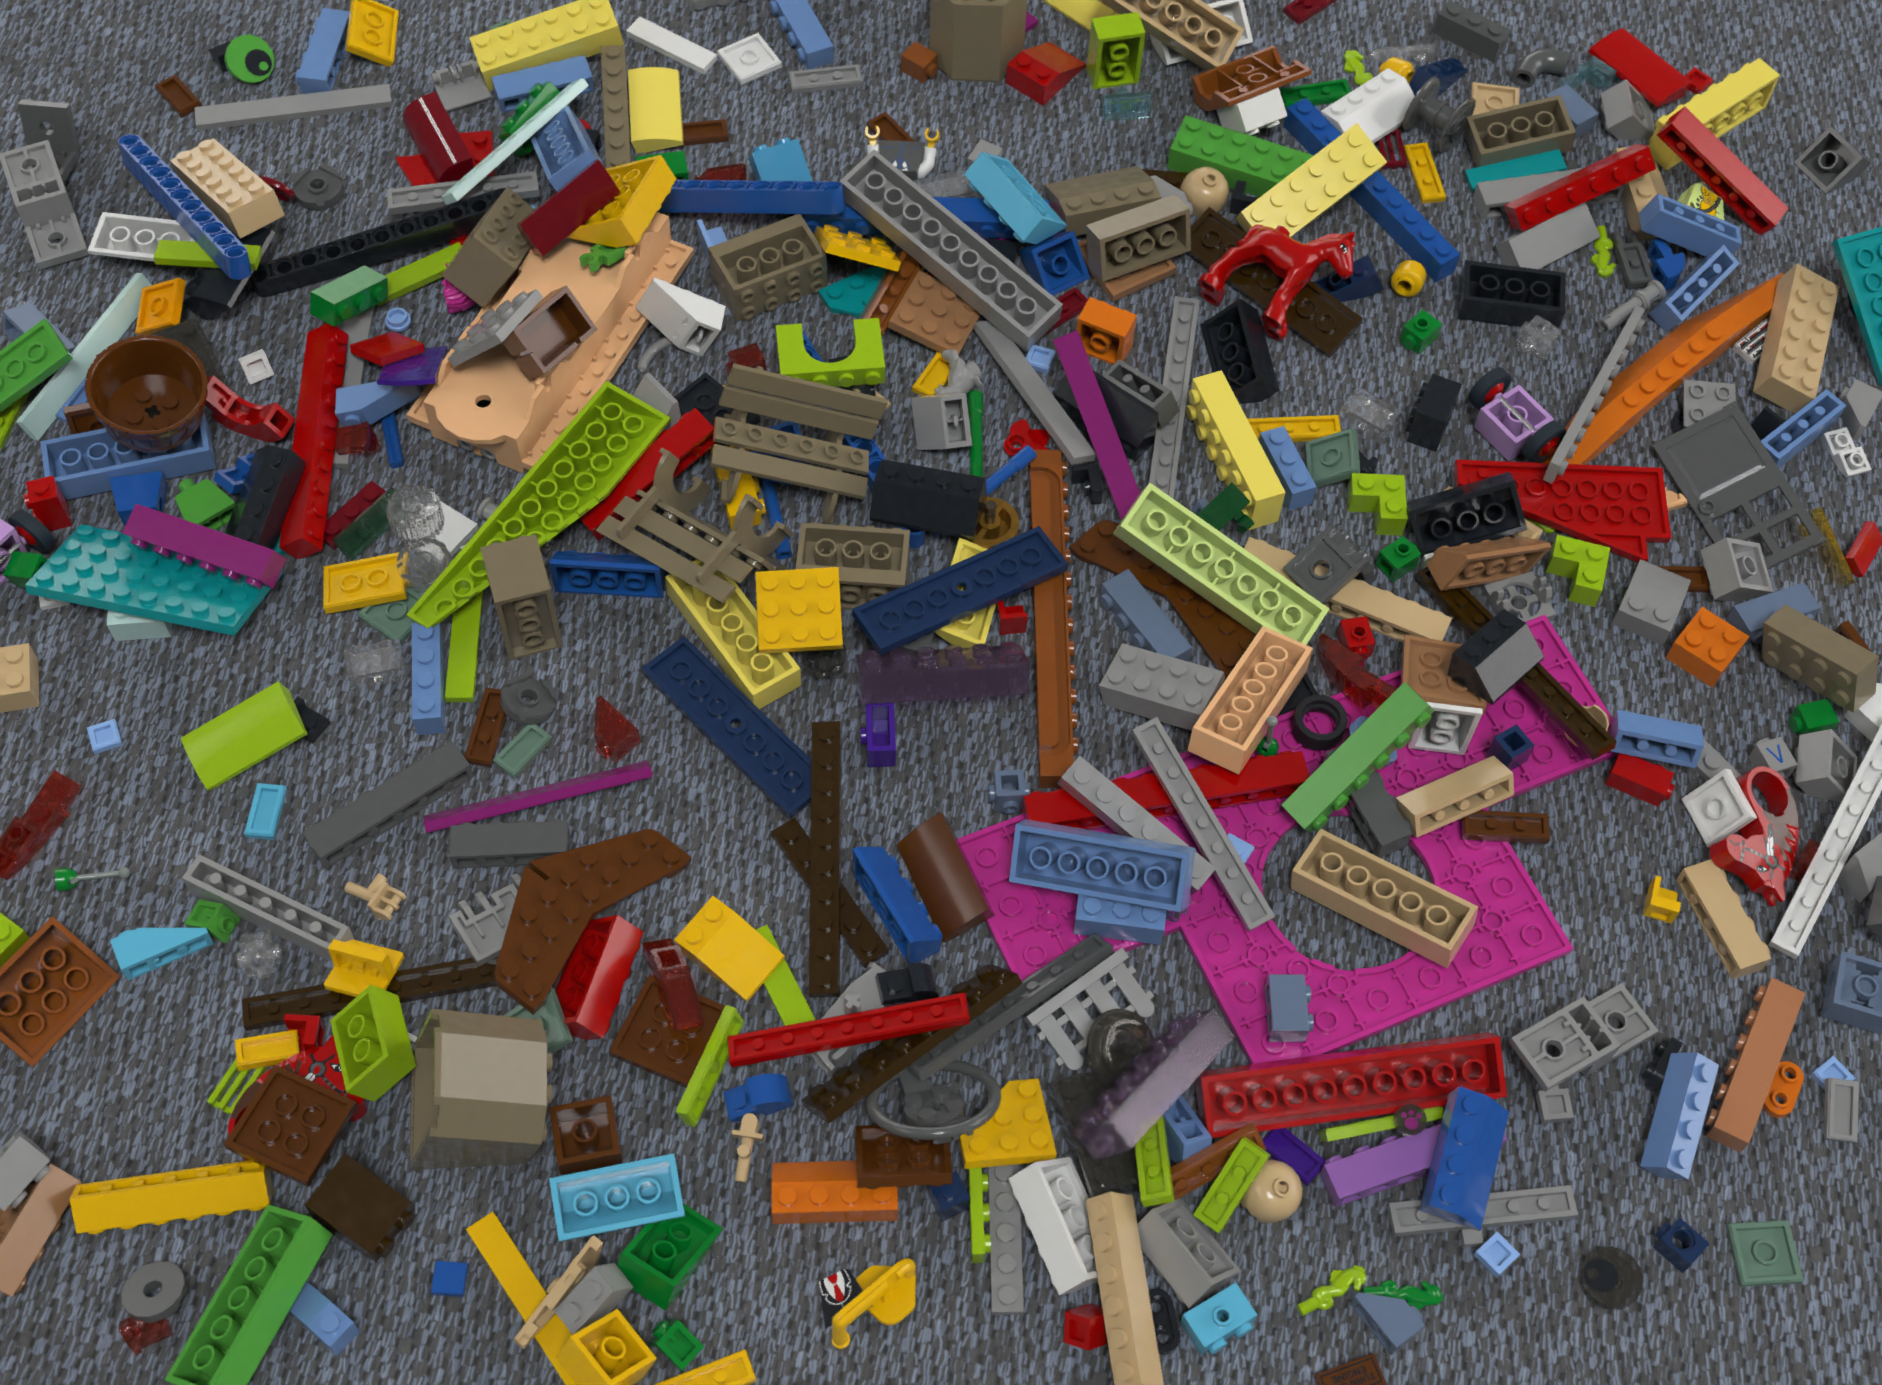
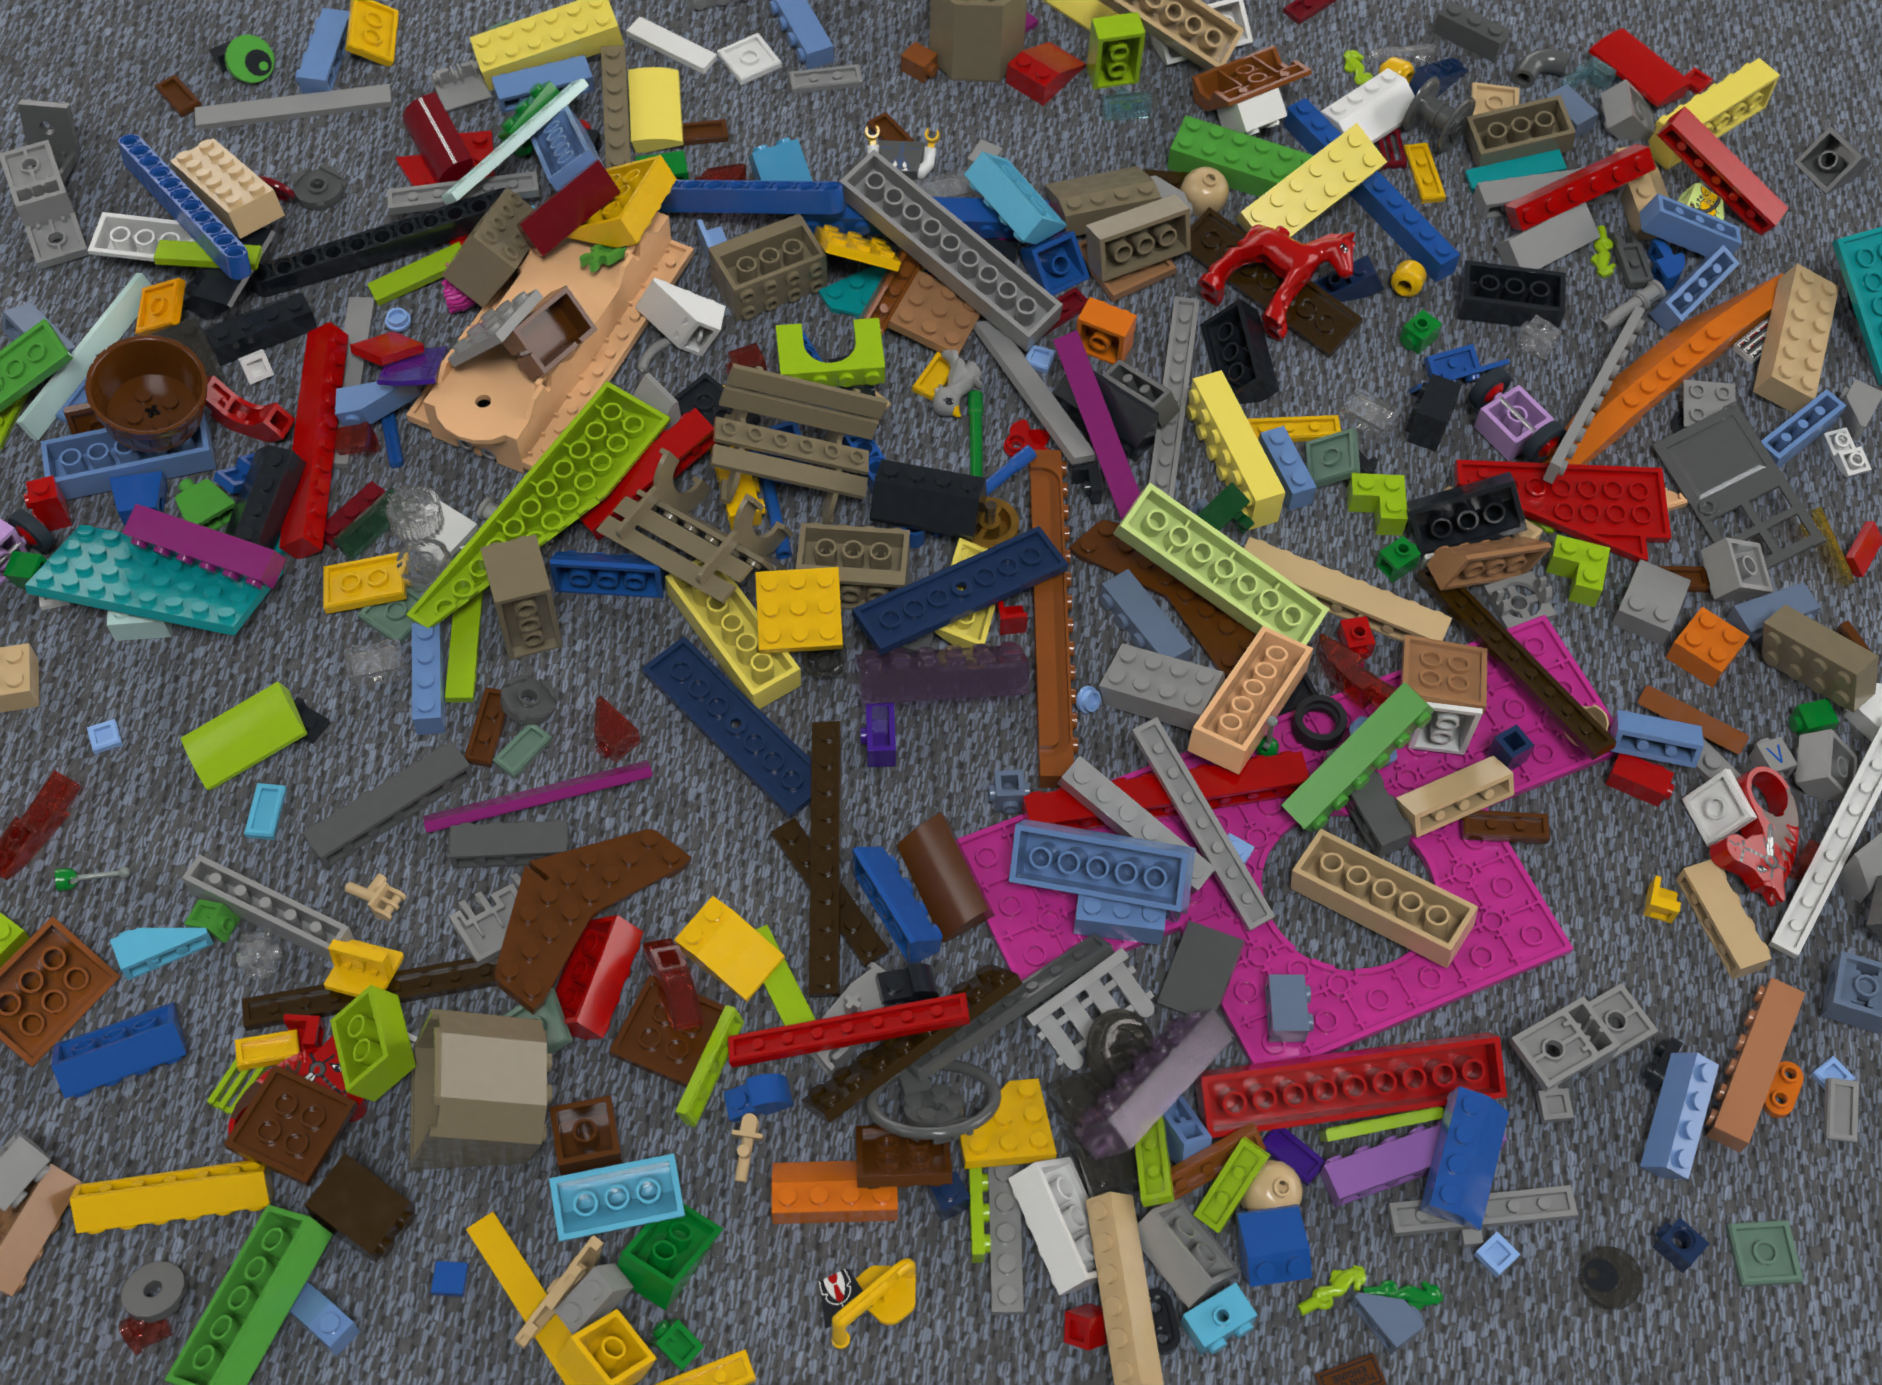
green brick [310,265,388,327] -> none
light grey slope [911,391,972,450] -> none
black panel [1230,180,1258,215] -> none
green tile [1279,78,1351,110] -> none
dark grey bracket [1283,524,1377,605] -> none
clear smoke tile [1394,1104,1427,1136] -> none
black slope [1447,609,1544,705] -> none
black slope [1751,406,1785,440] -> none
none -> blue slope [51,1002,187,1098]
none -> black slope [202,292,317,367]
none -> light blue plate [1076,685,1101,713]
none -> dark grey tile [1157,921,1245,1025]
none -> blue slope [1236,1204,1312,1287]
none -> blue bracket [1409,344,1510,394]
none -> dark orange slope [1638,685,1749,754]

